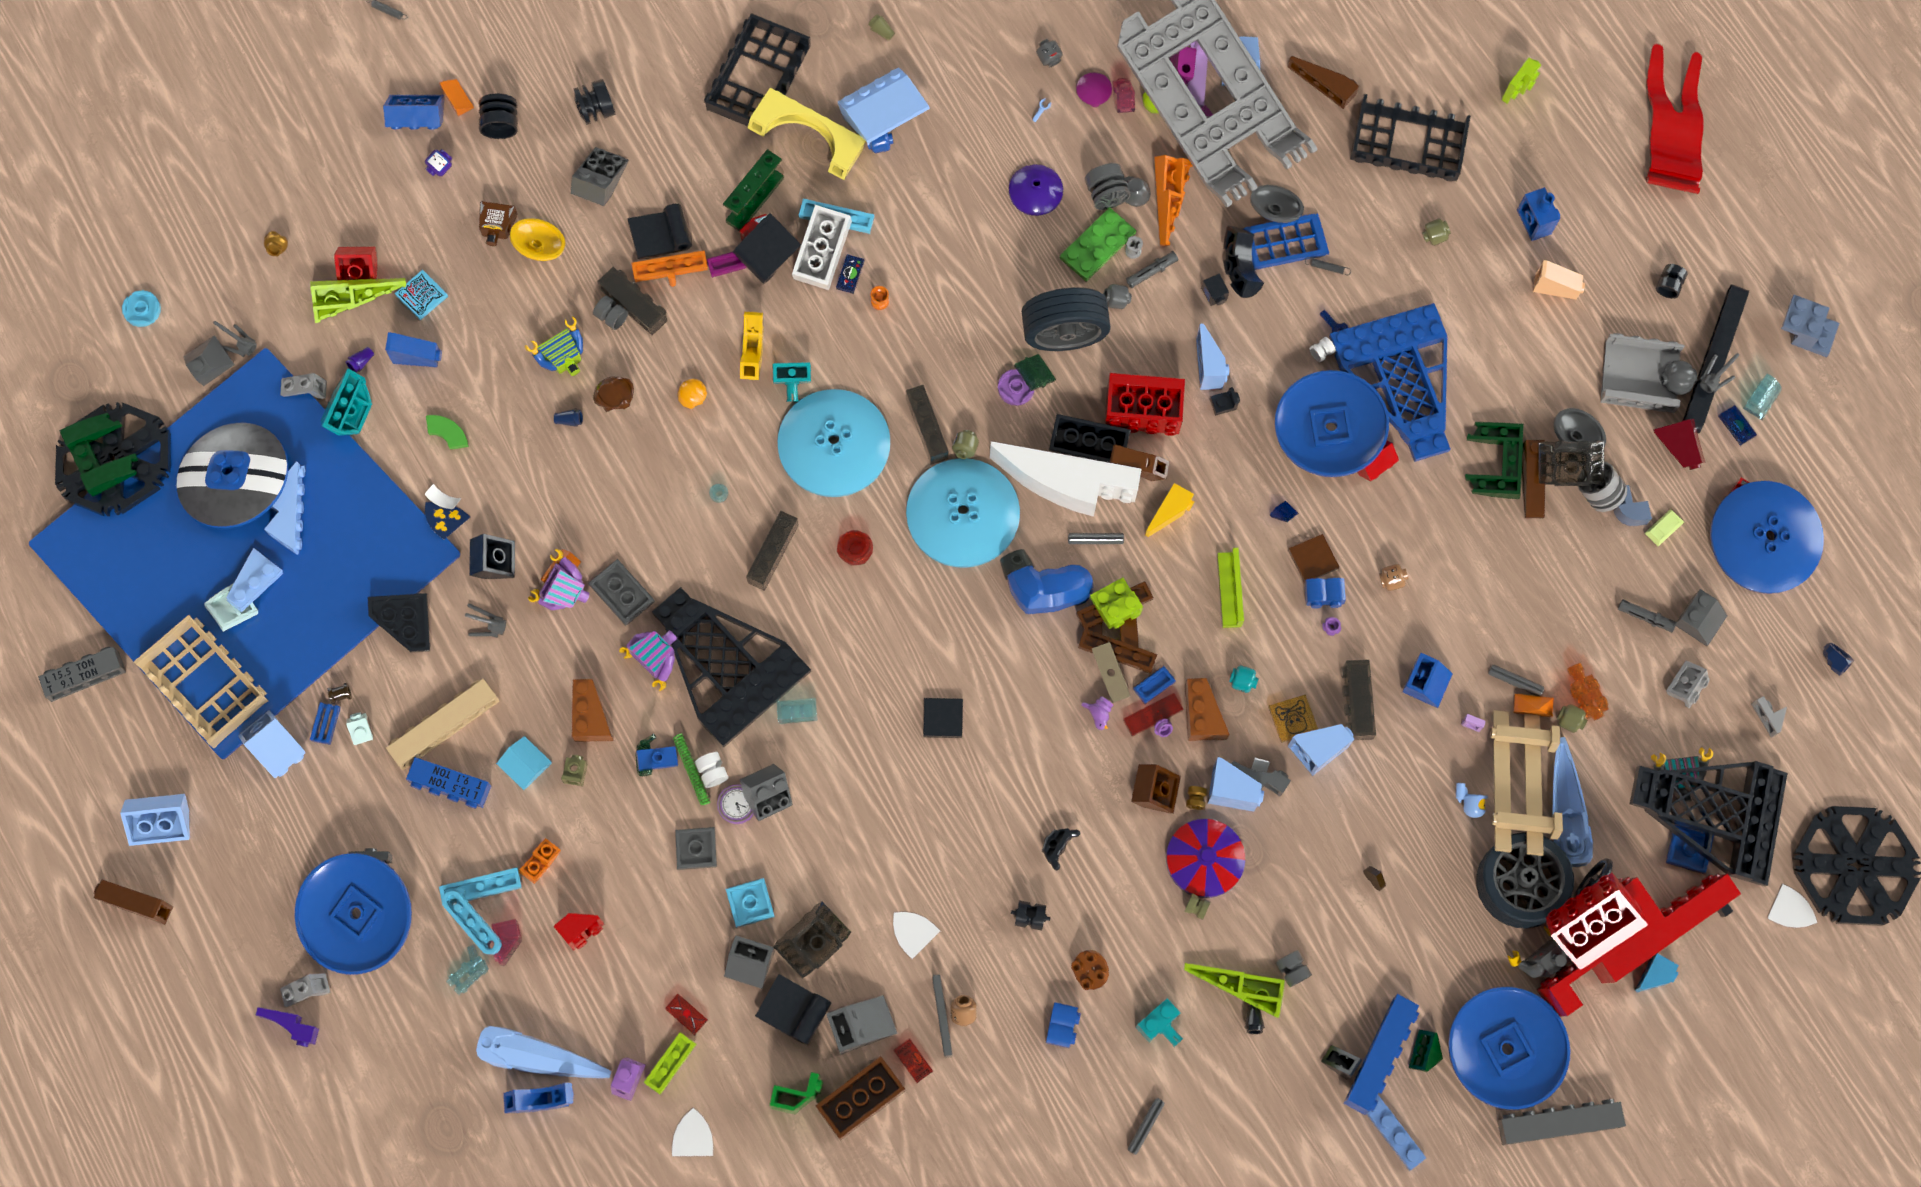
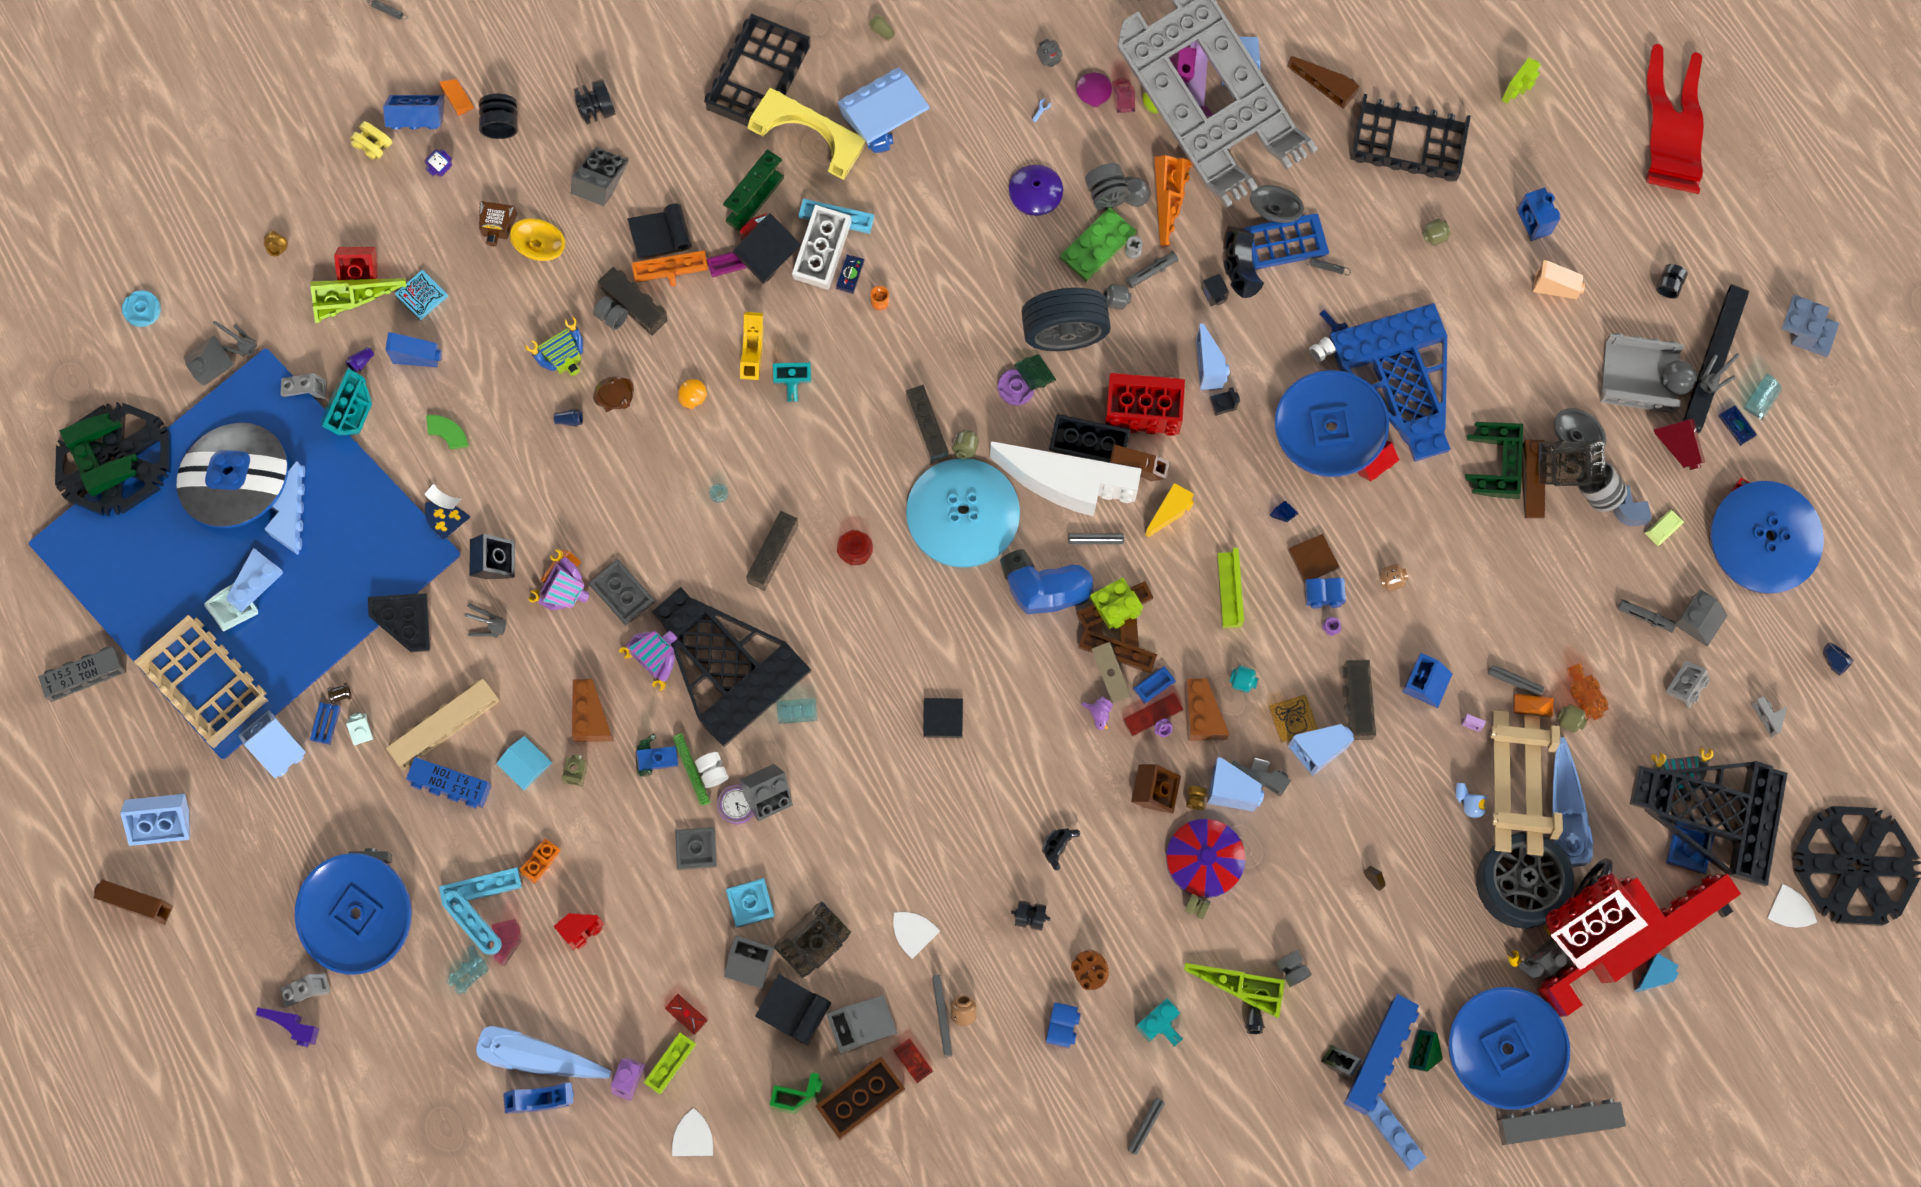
medium azure dish [777,389,890,497] -> none
none -> light yellow brick [350,121,393,160]

